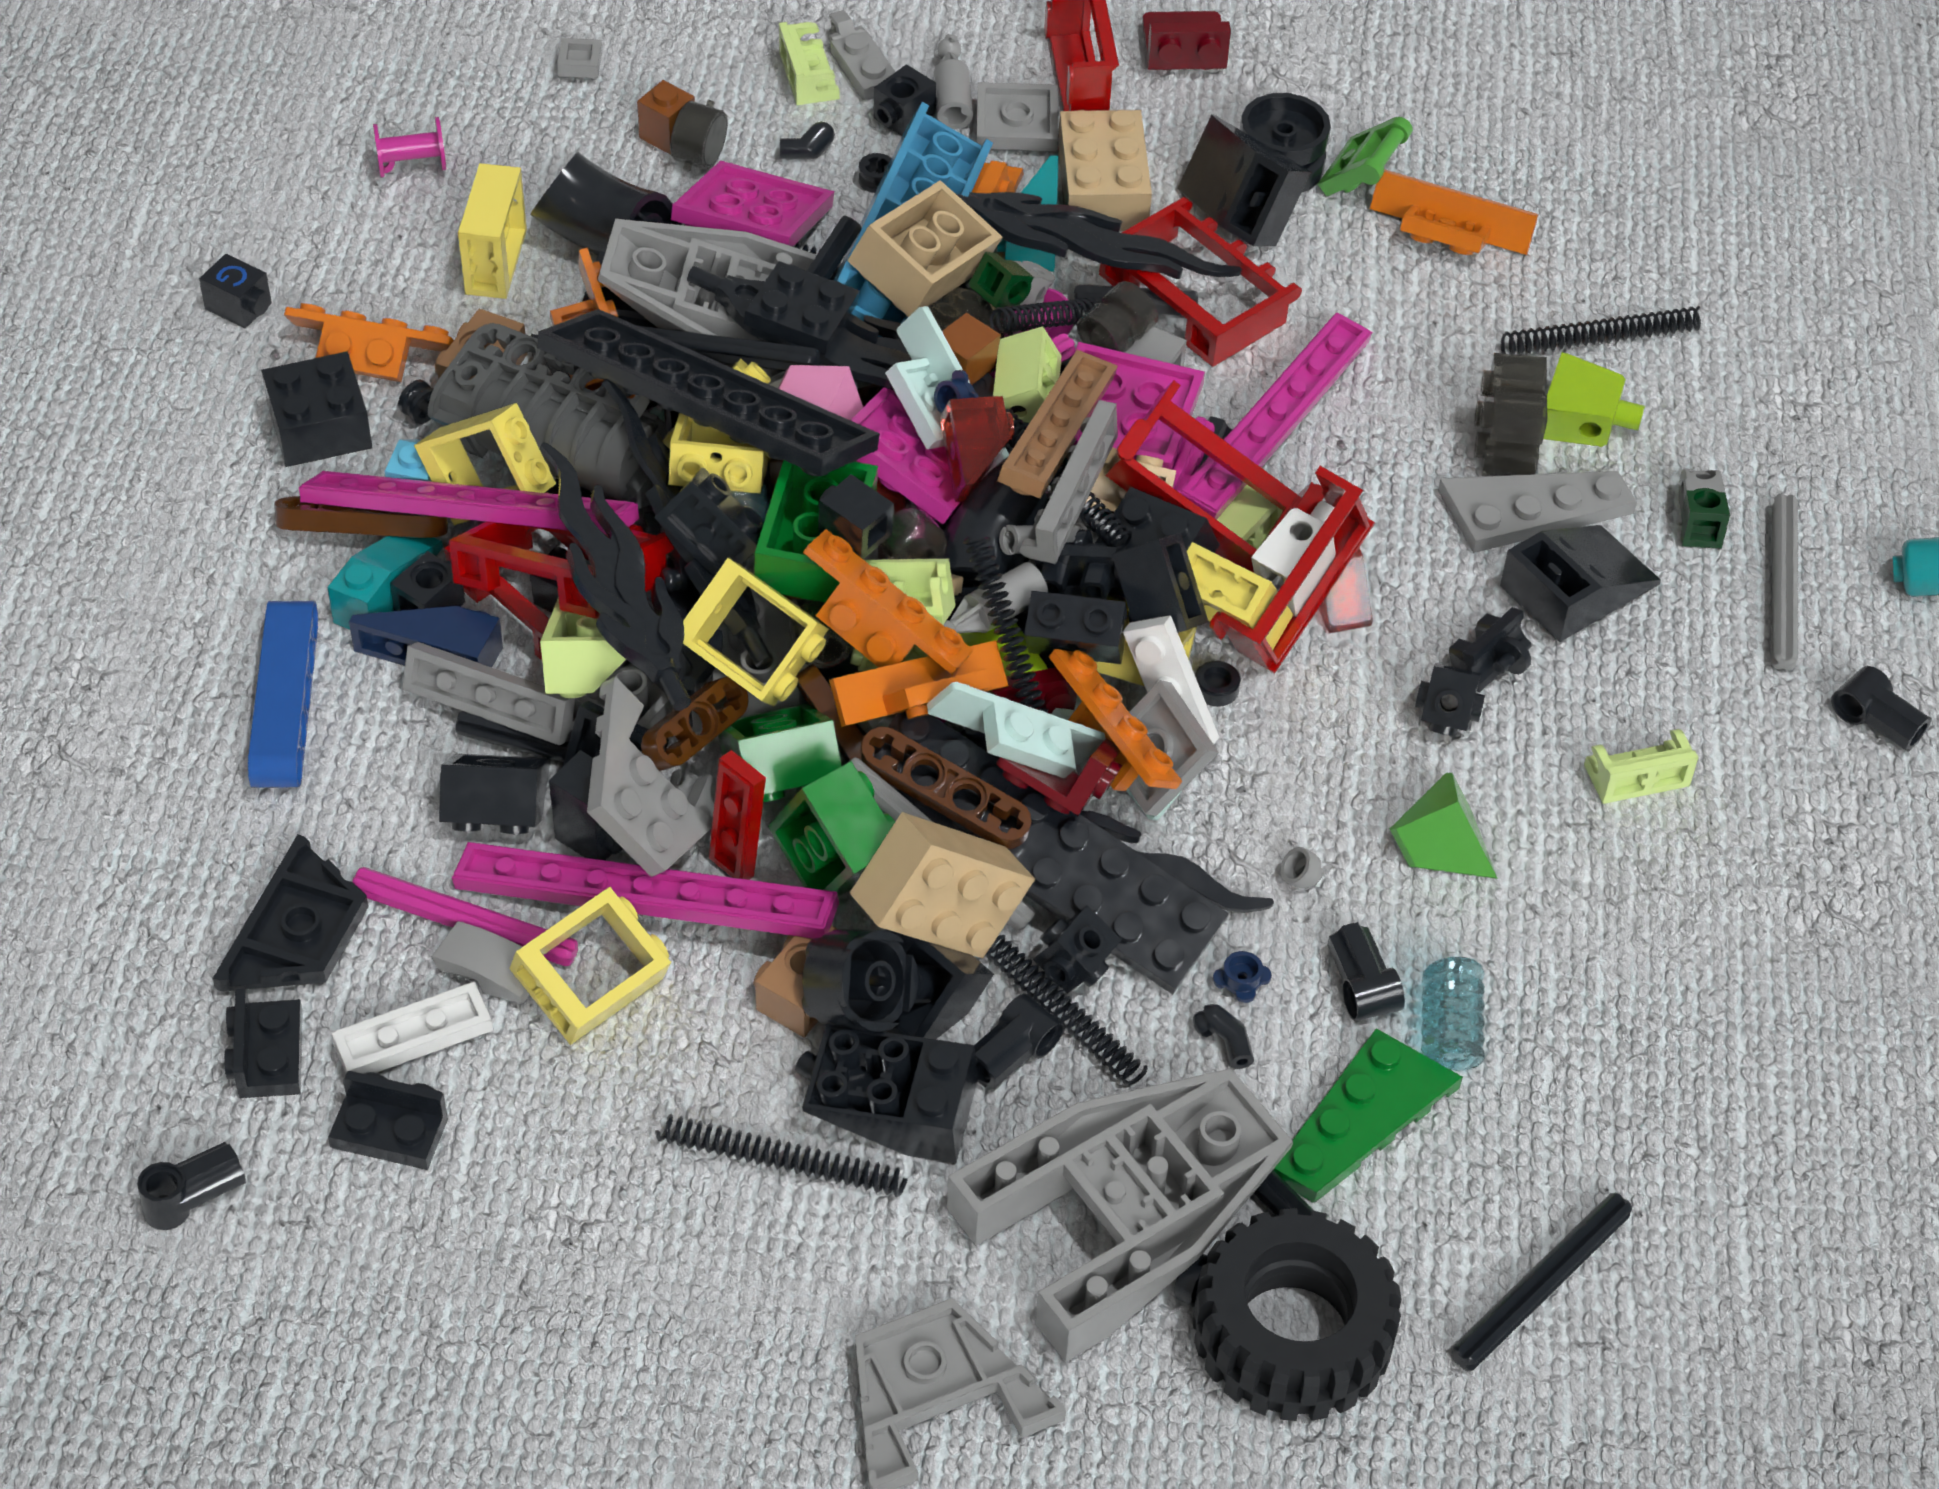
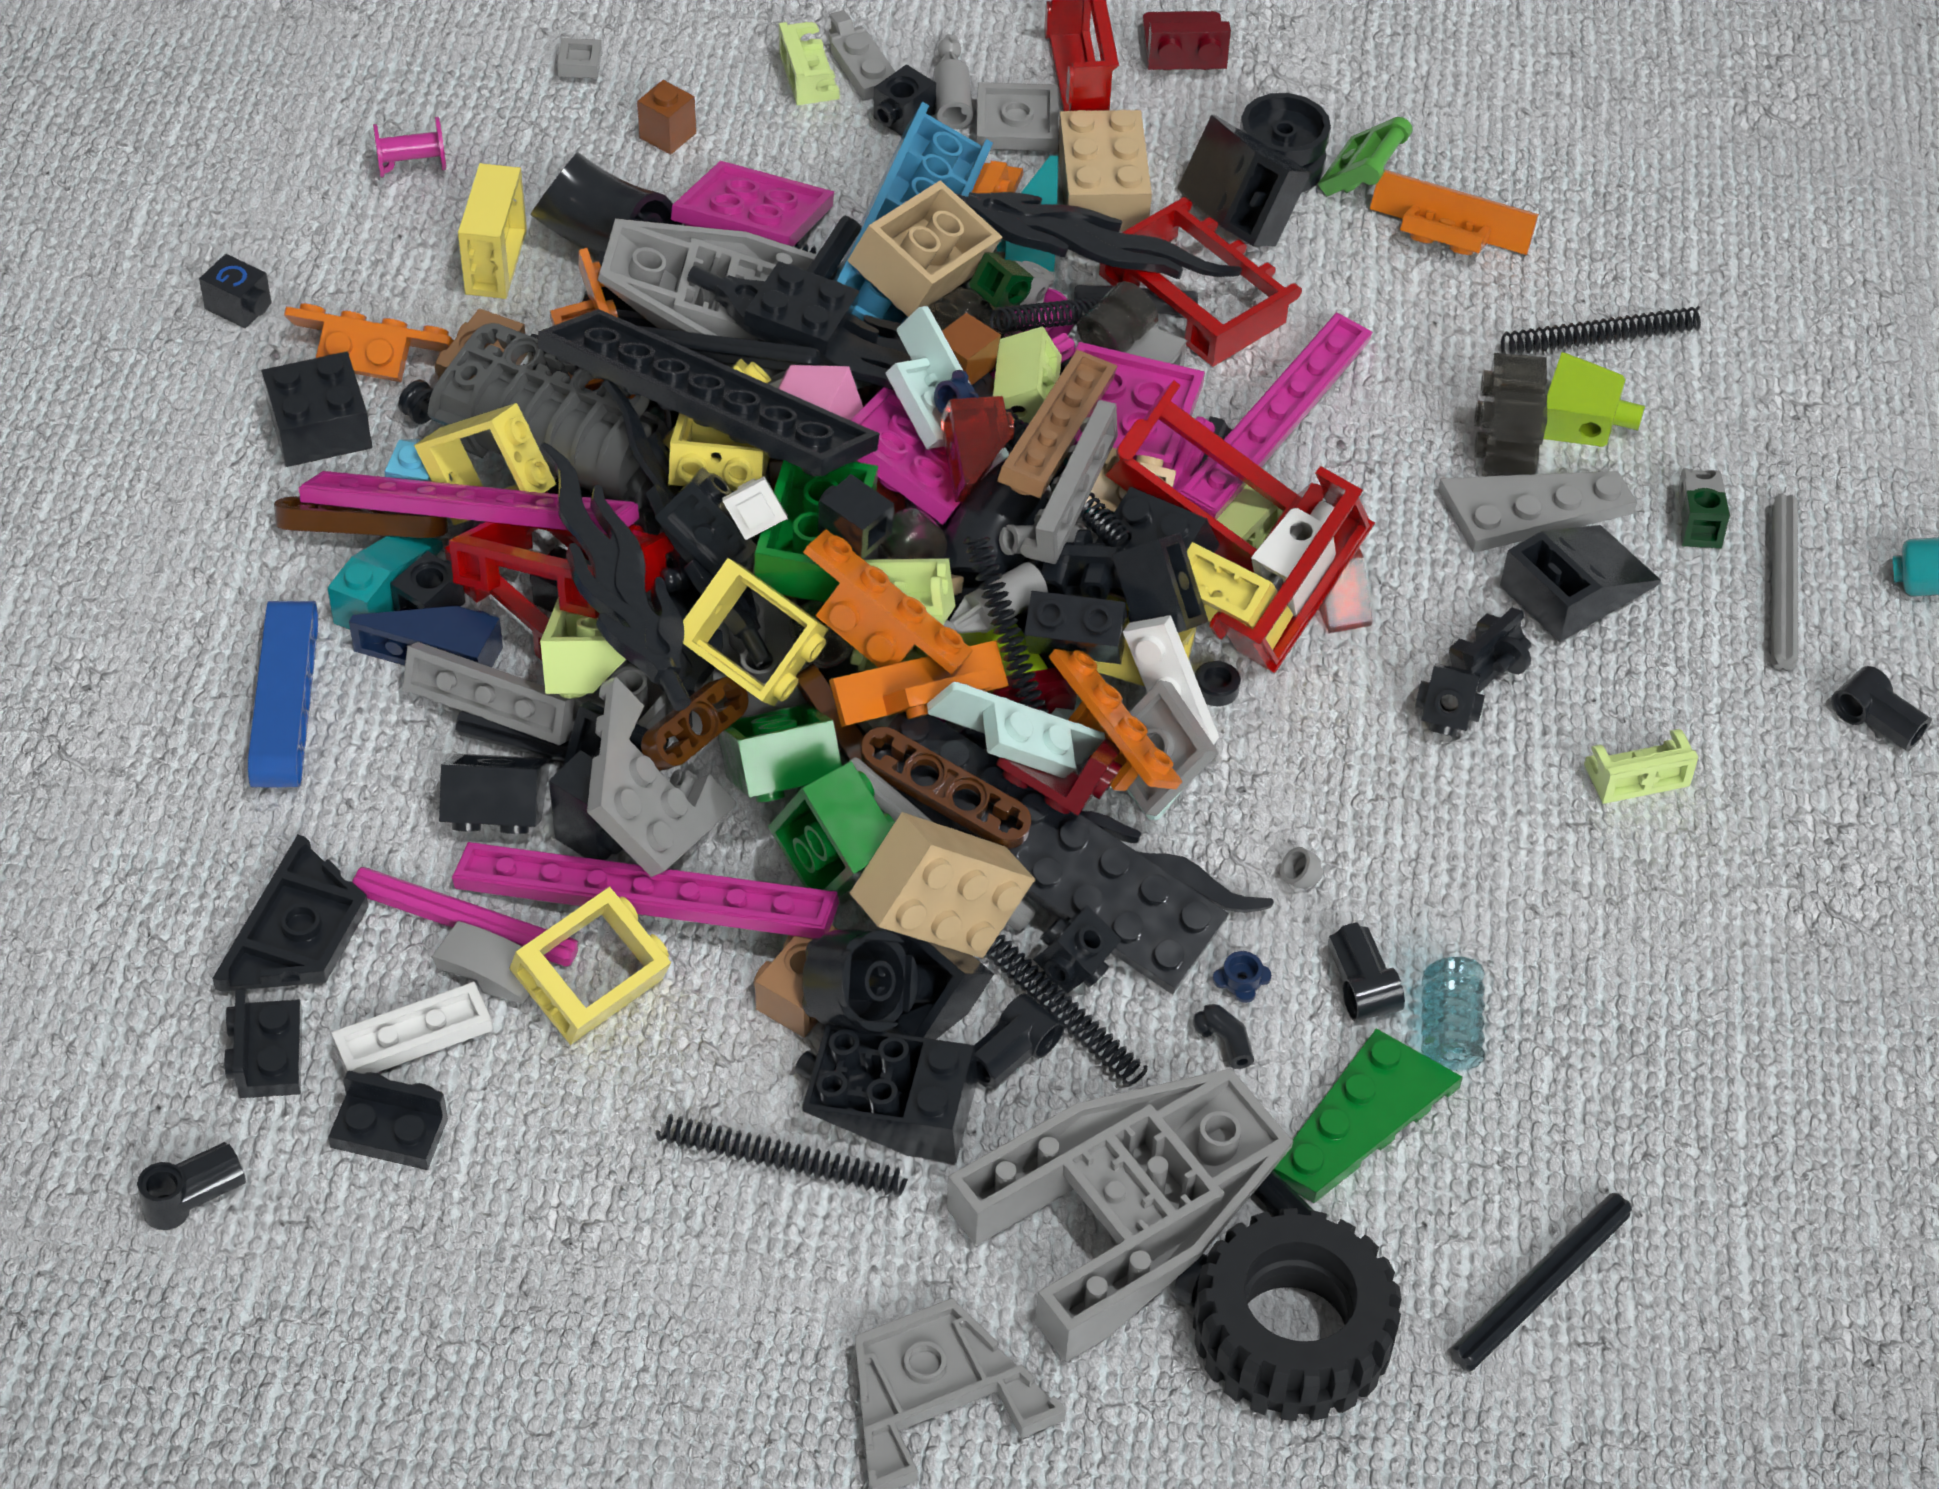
clear smoke piece [670,99,728,171] -> none
red tile [709,750,766,880] -> none
black arm [780,121,835,159] -> none
black bush [858,153,891,193] -> none
bright green slope [1389,773,1498,879] -> none
none -> white brick [722,476,787,540]

